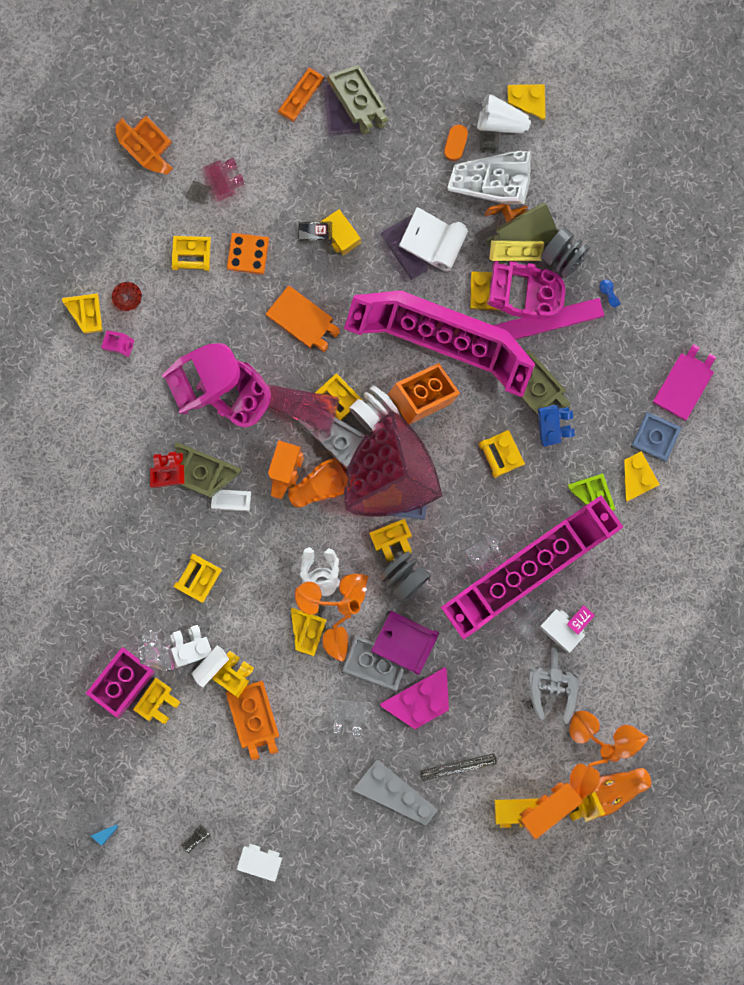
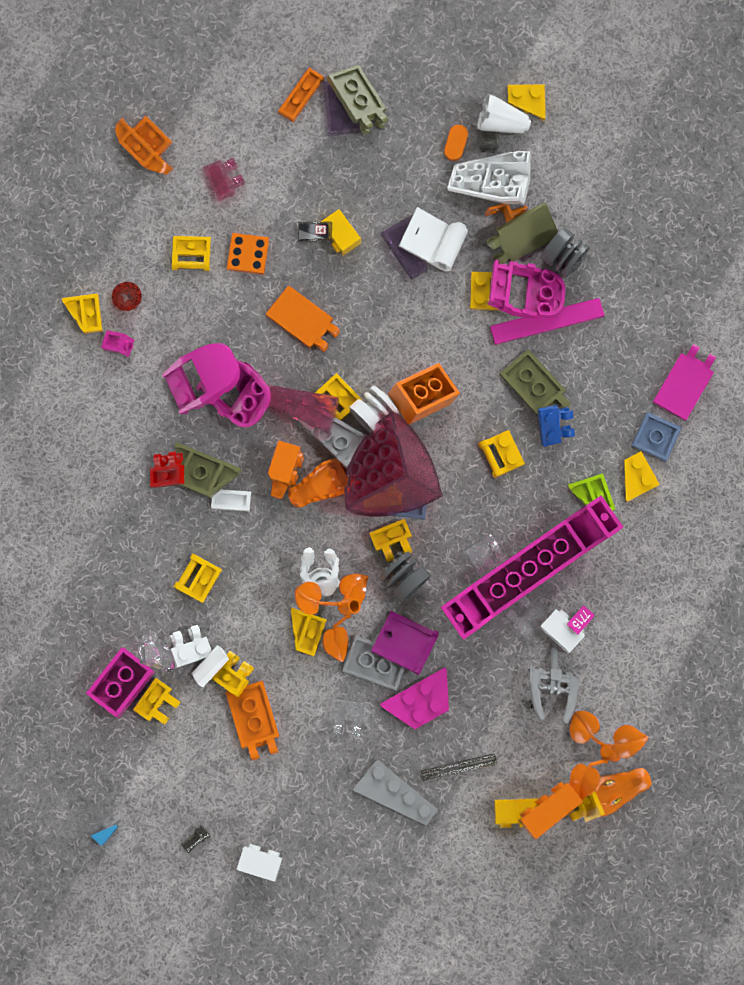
clear smoke tile [186,180,211,205] -> none
dark pink slope [344,290,535,397] -> none
light yellow tile [489,241,544,261] -> none
blue arm [599,280,621,308] -> none

